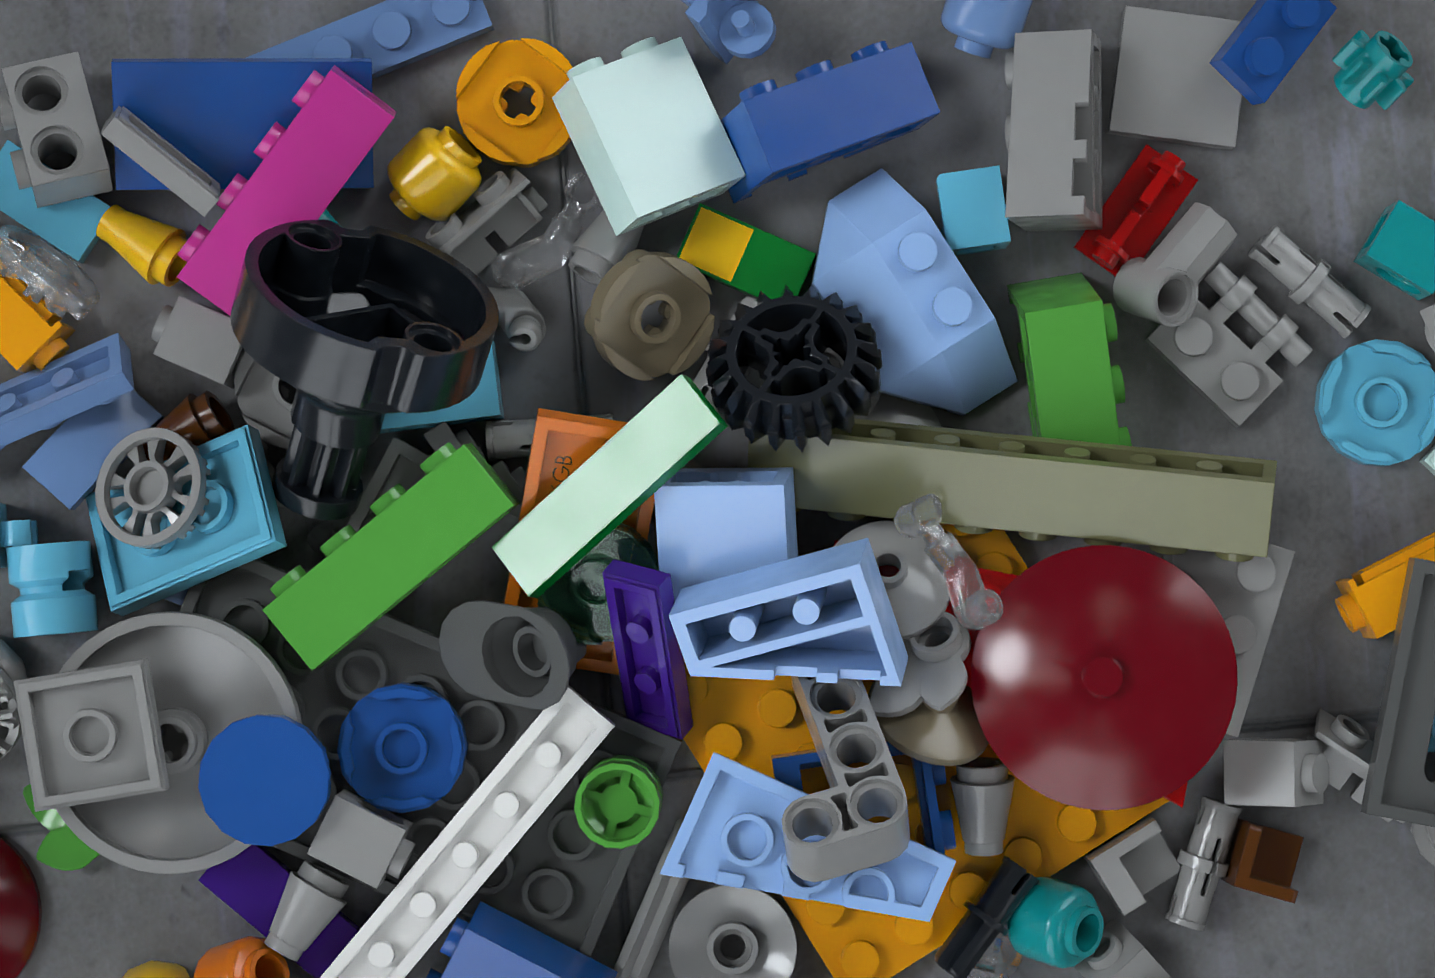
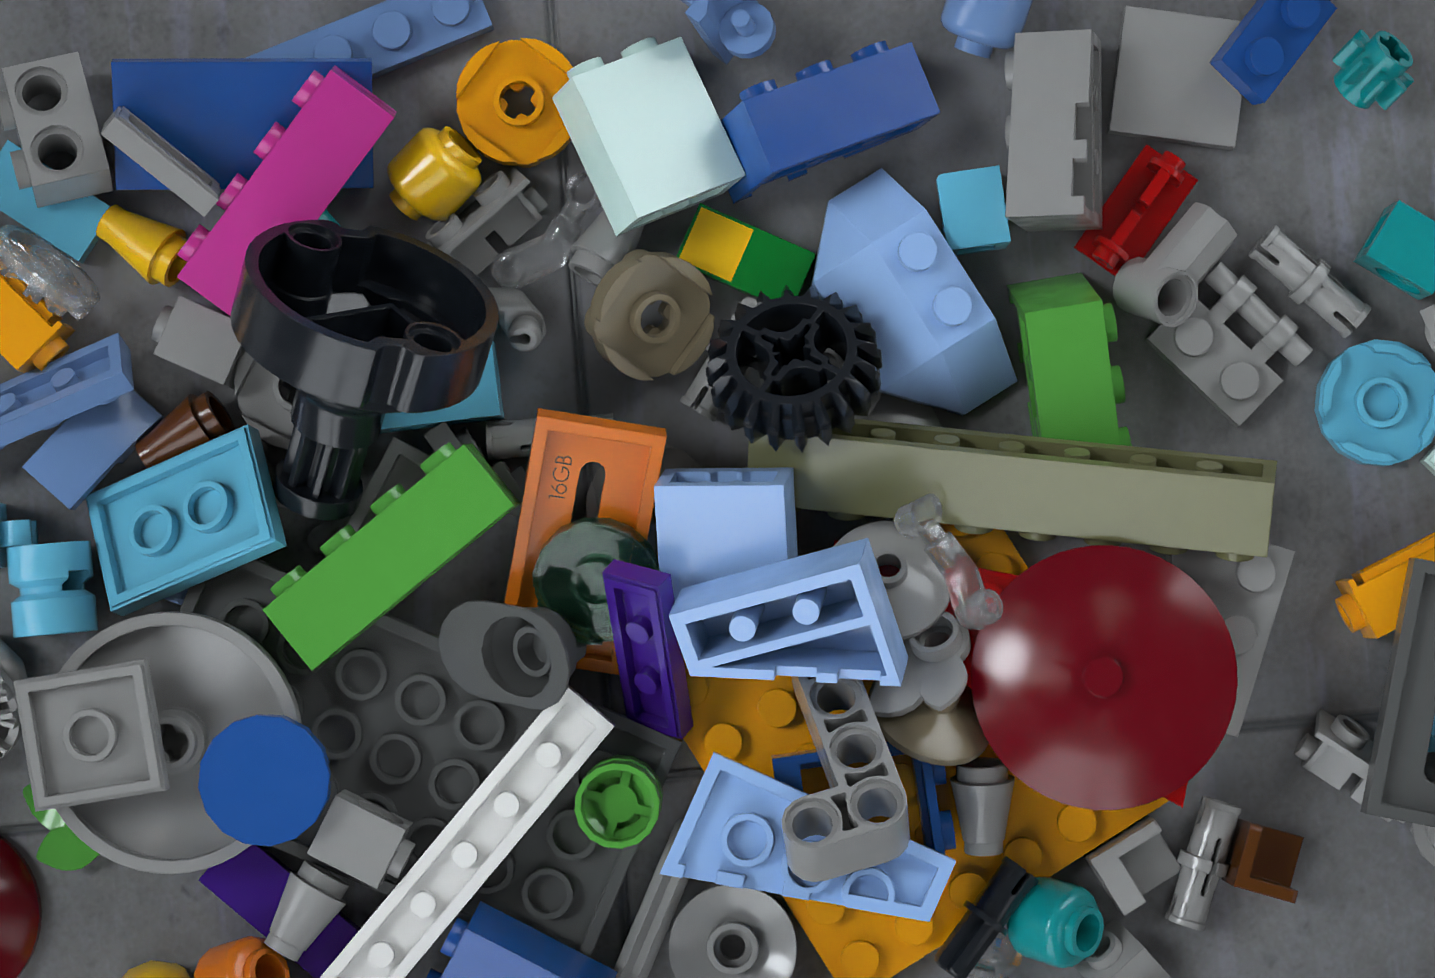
light grey wheel [95,428,211,549] -> none
blue tile [337,682,468,813] -> none
tile [492,374,728,598] -> none
light grey brick [1223,738,1329,807] -> none

